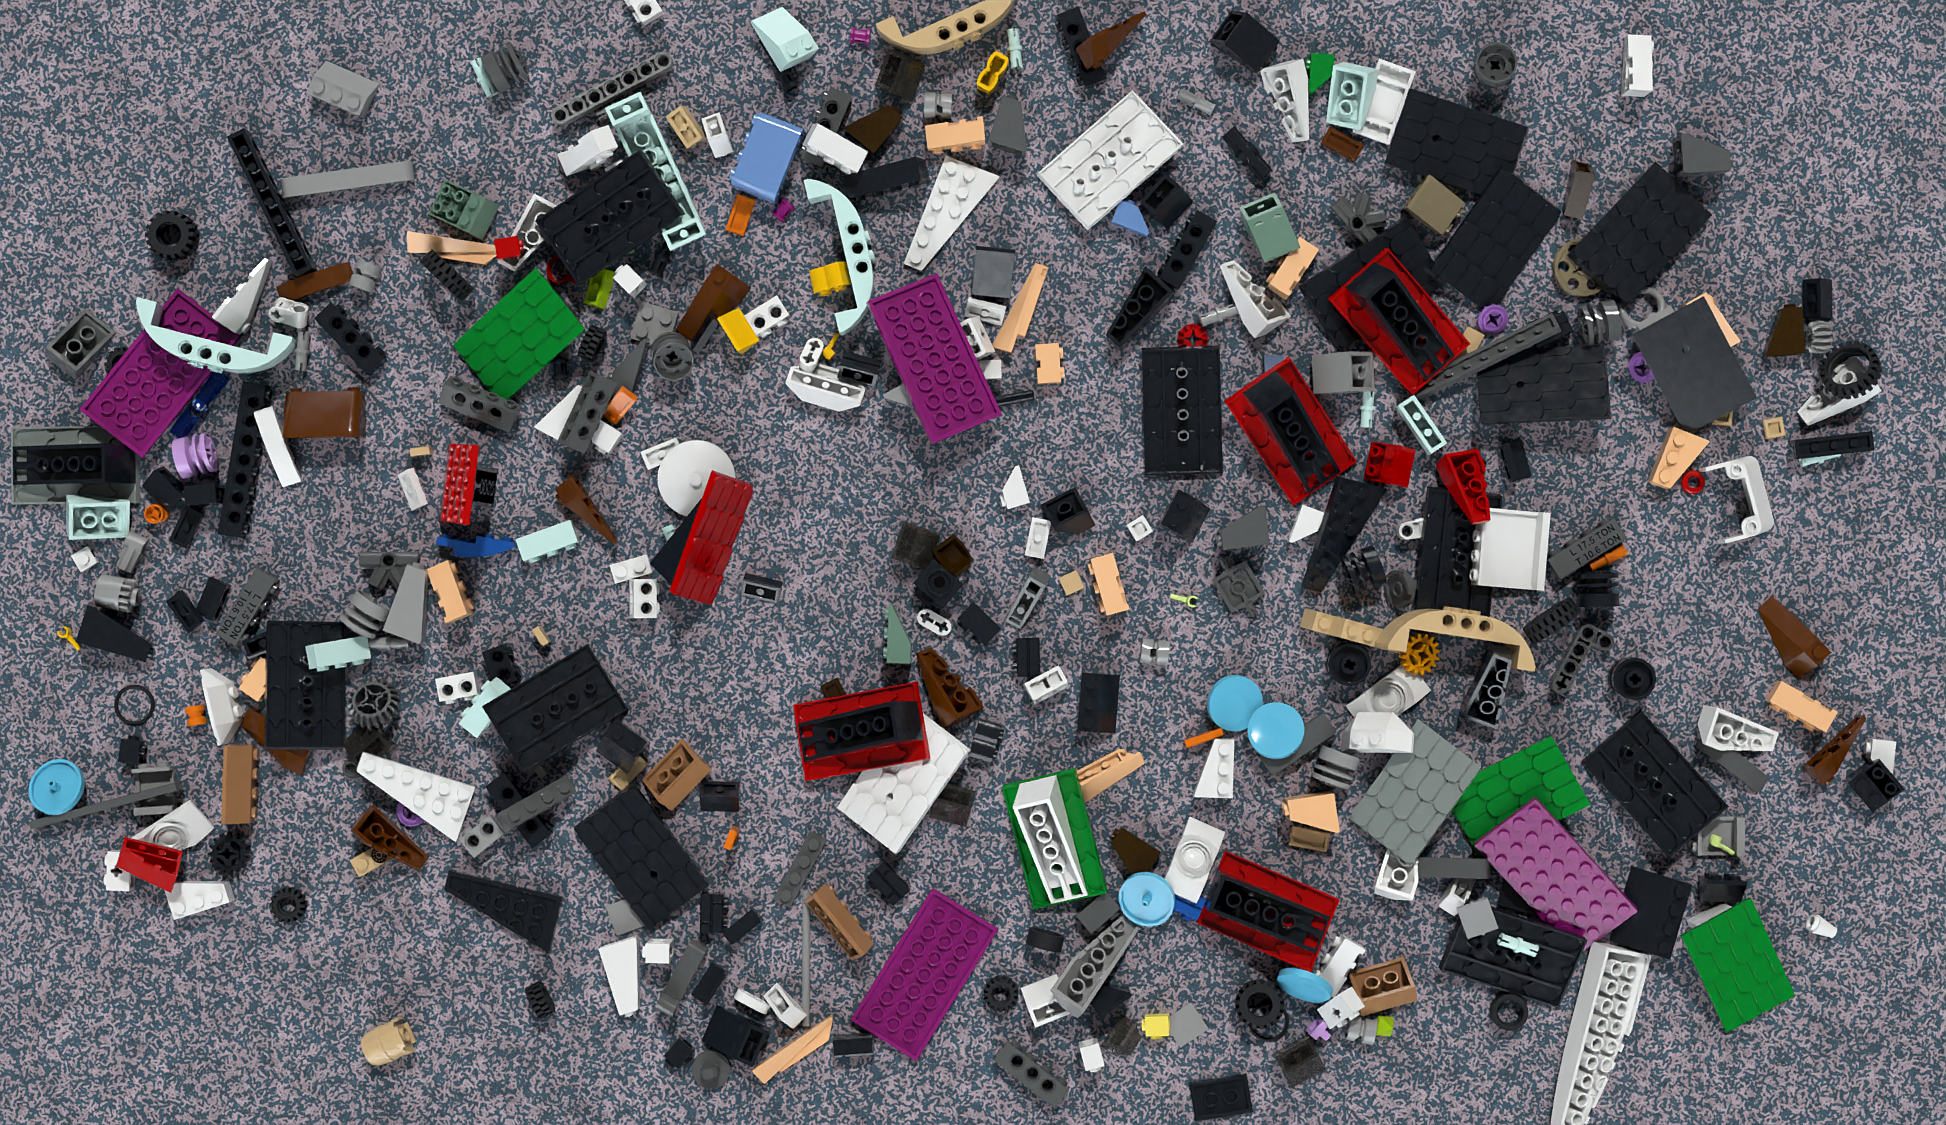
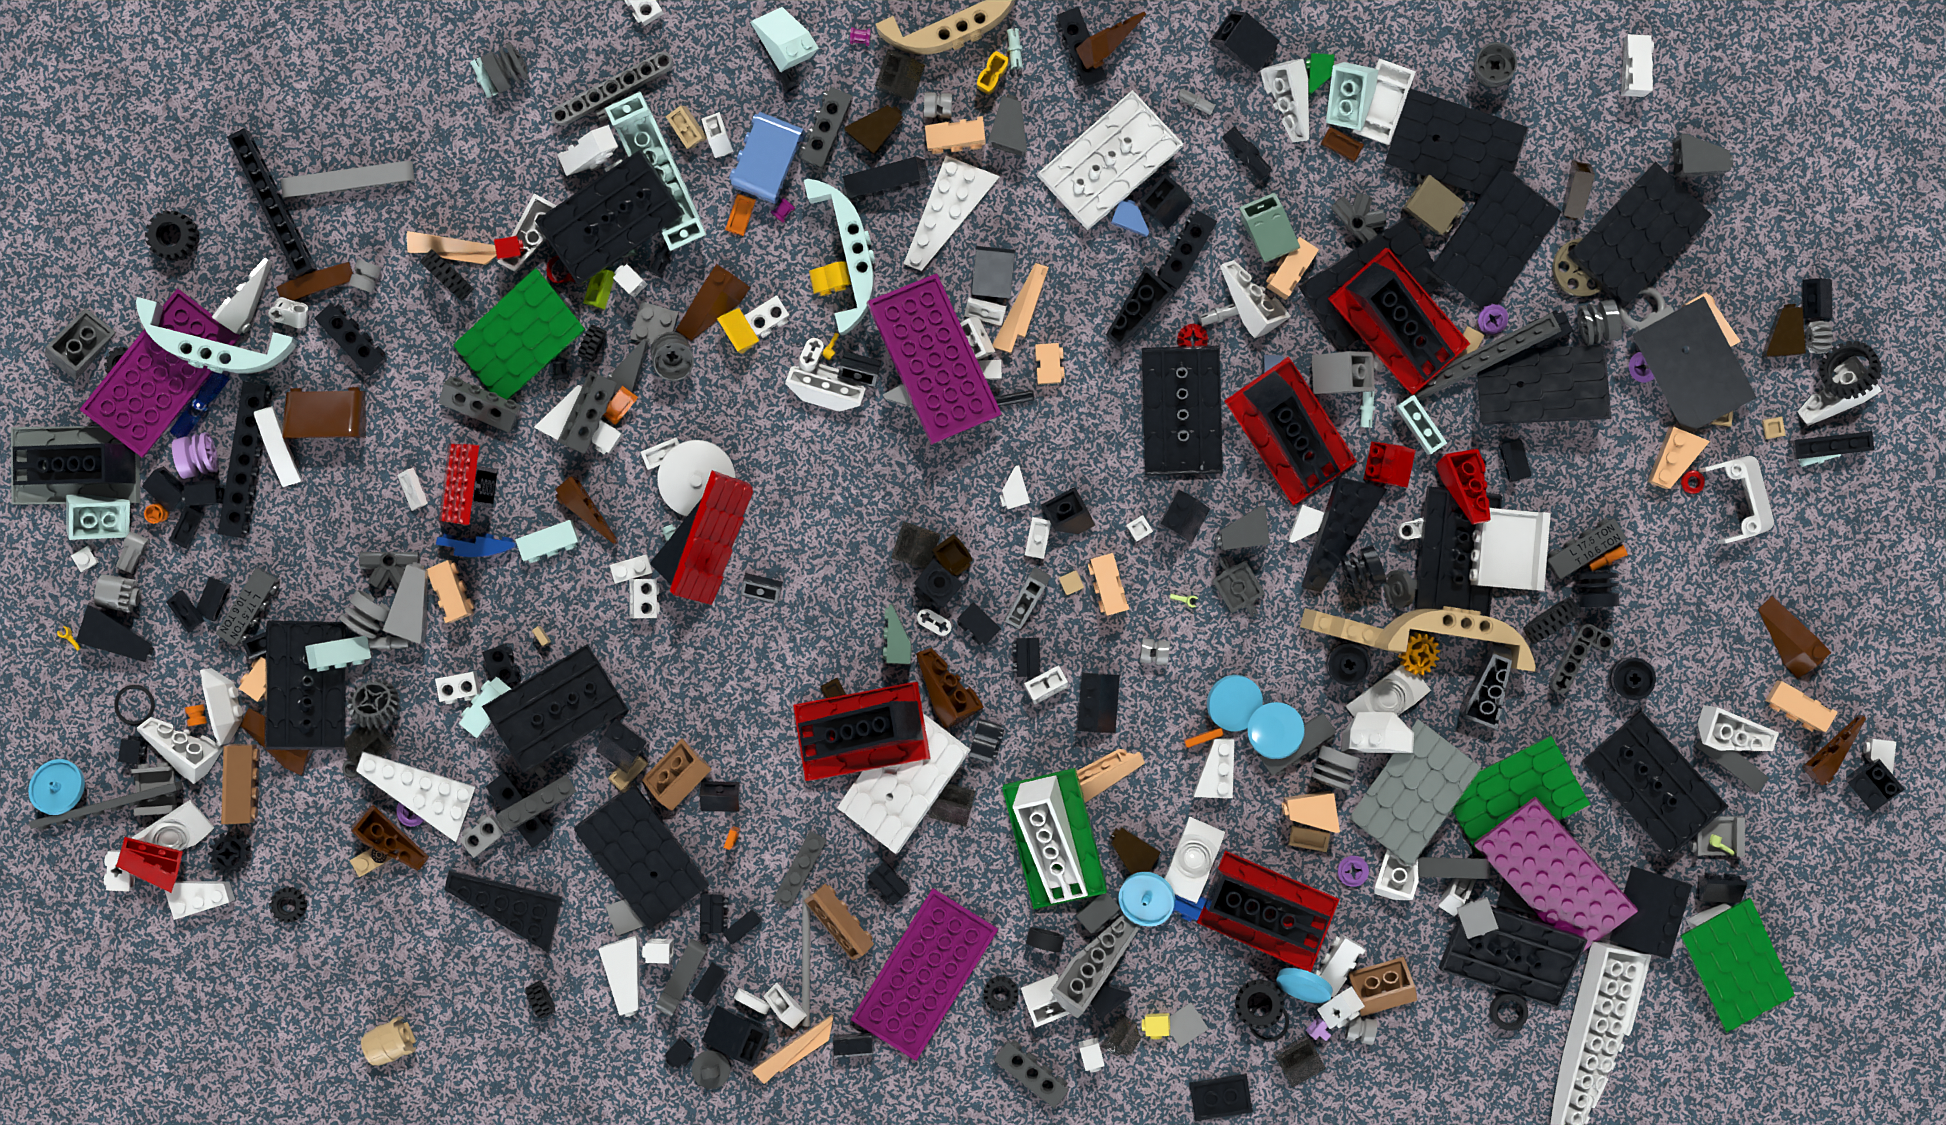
light grey pin [294,331,310,371] -> none
light grey slope [306,61,379,119] -> none
tan tile [410,446,433,457] -> none
sand green slope [428,179,499,240] -> none
black plate [690,312,720,353] -> none
white wedge [802,123,868,174] -> none
lime slope [1376,1016,1394,1036] -> none
light aqua pin [1497,933,1539,957] -> none
white cone [1806,915,1837,938] -> none
none -> white wedge [137,717,223,784]
none -> medium lavender gear [1337,855,1369,887]

